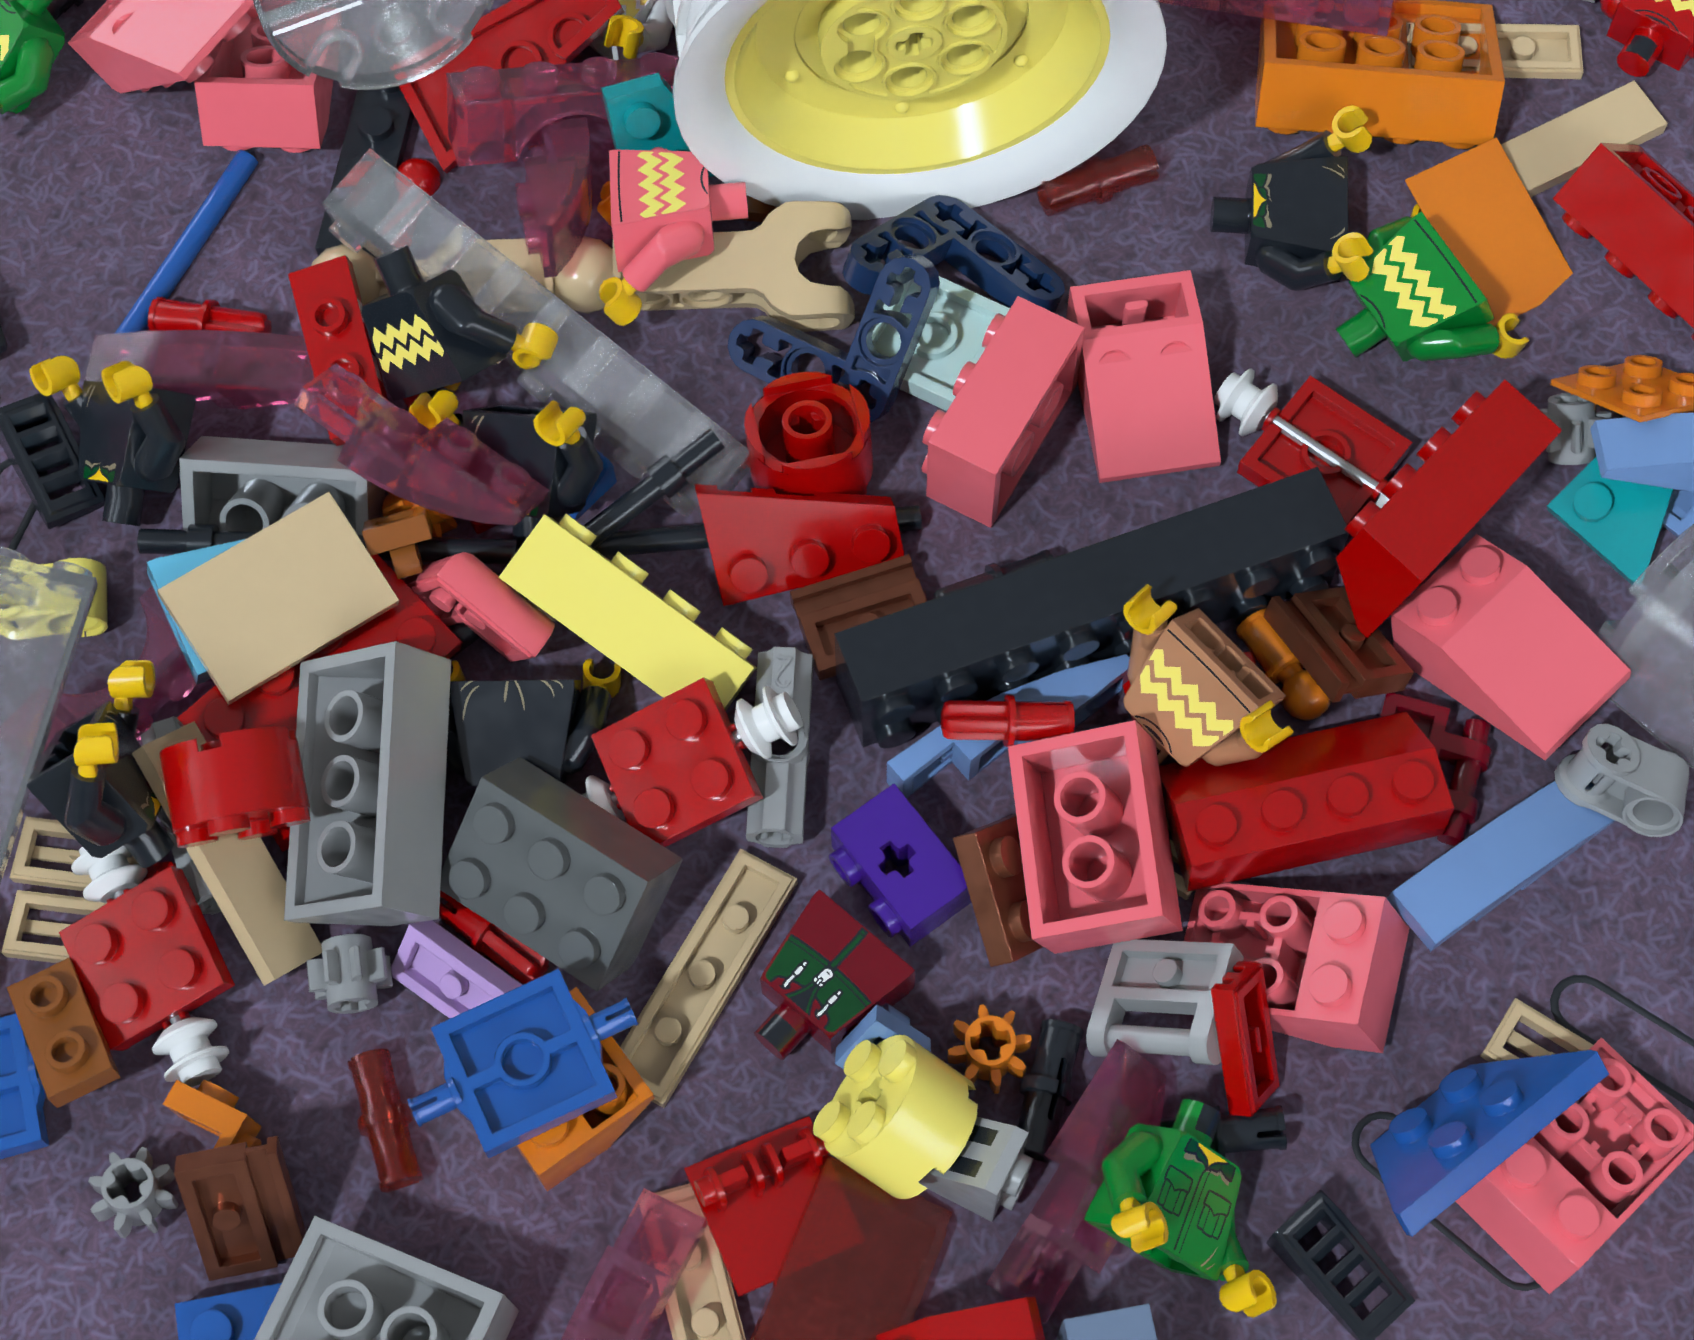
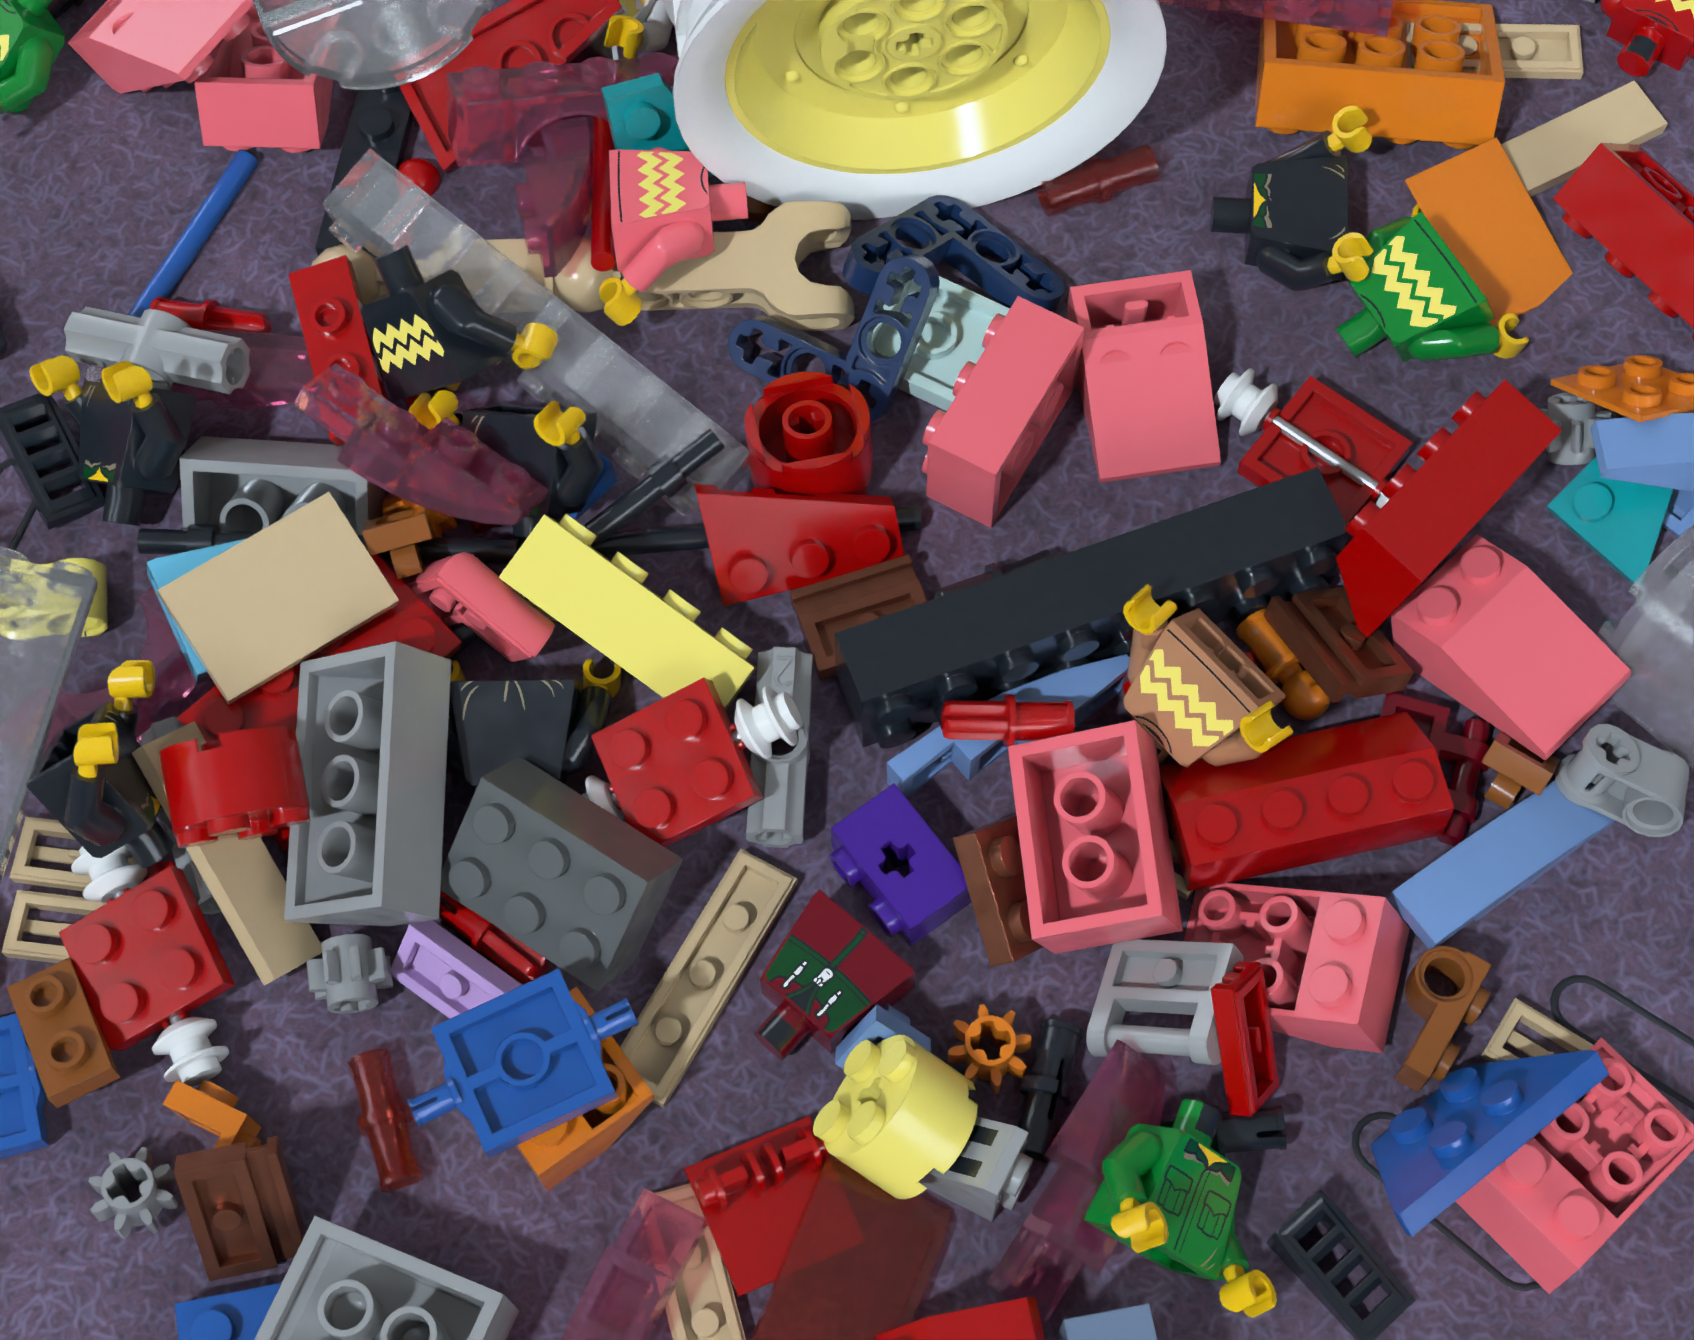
none -> light grey piece [64,307,251,394]
none -> red bar [591,107,615,272]
none -> dark orange plate [1394,946,1492,1092]
none -> dark orange tile [1481,731,1561,810]

